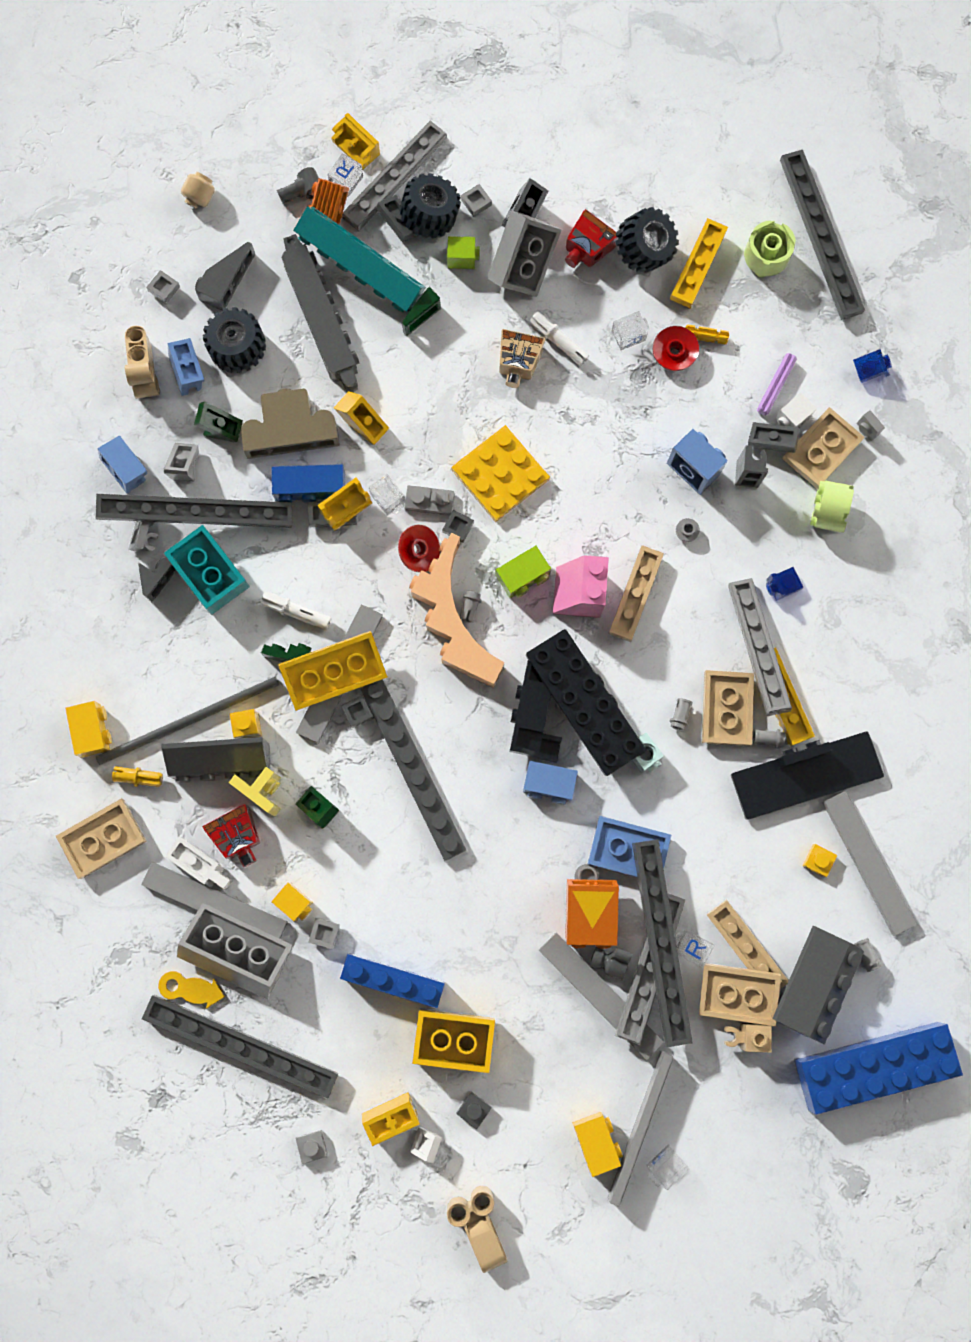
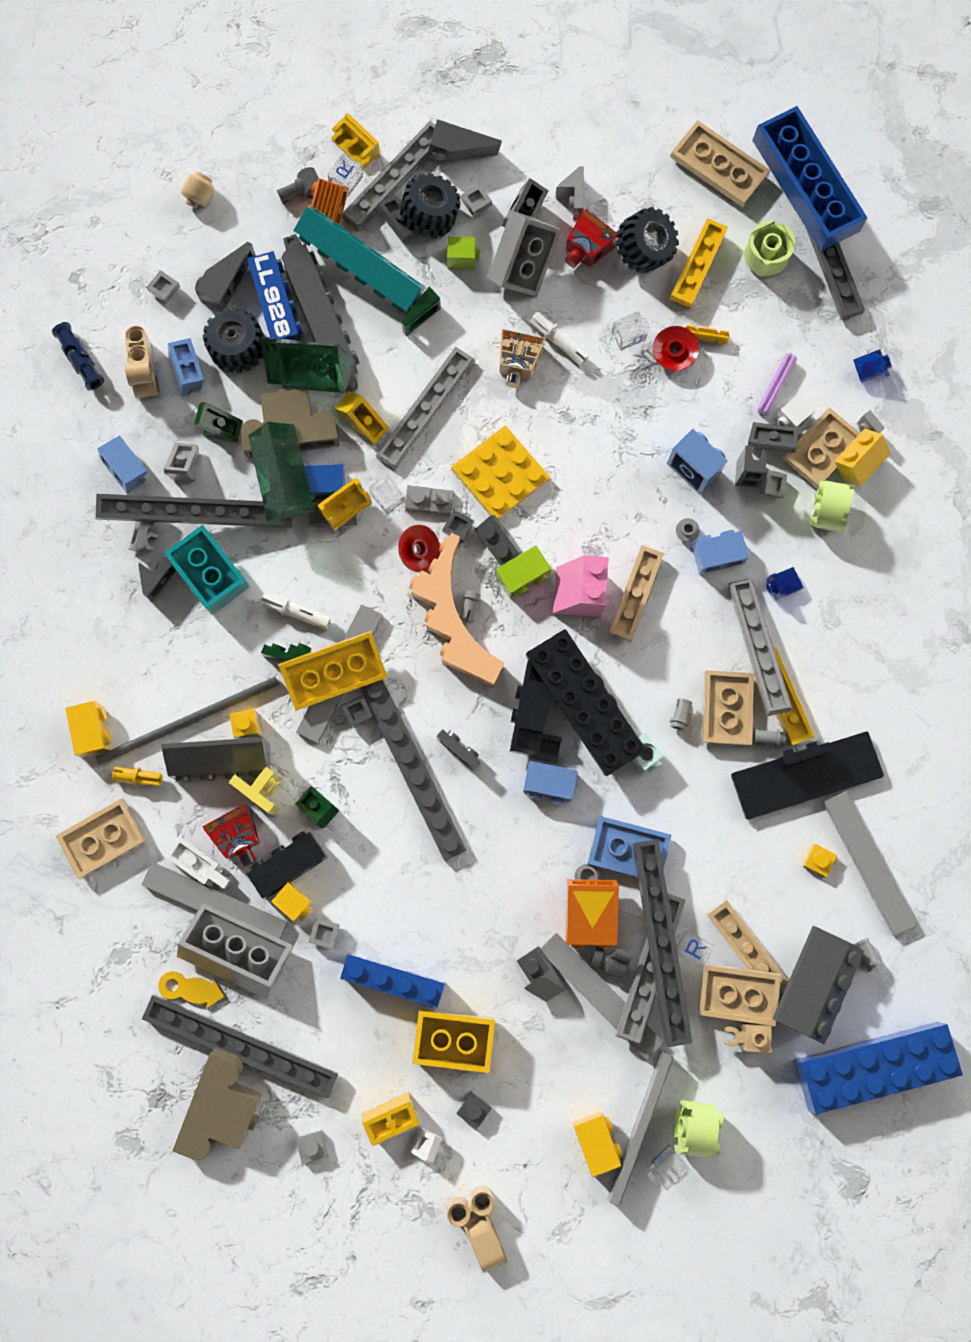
none -> dark blue piece [52,322,105,390]
none -> dark tan brick [172,1047,262,1160]
none -> blue brick [247,251,303,351]
none -> black brick [247,831,328,899]
none -> clear green slope [248,422,315,523]
none -> clear green slope [260,337,354,393]
none -> light grey tile [376,346,475,470]
none -> dark grey slope [428,119,502,161]
none -> dark grey plate [436,729,480,771]
none -> dark grey plate [474,515,522,566]
none -> dark grey slope [517,946,567,1002]
none -> light grey slope [555,166,584,220]
none -> tan plate [670,120,770,208]
none -> yellowish green brick [673,1100,723,1158]
none -> medium blue brick [692,530,749,574]
none -> blue brick [752,106,868,251]
none -> light grey plate [759,470,787,498]
none -> yellow brick [834,429,891,487]

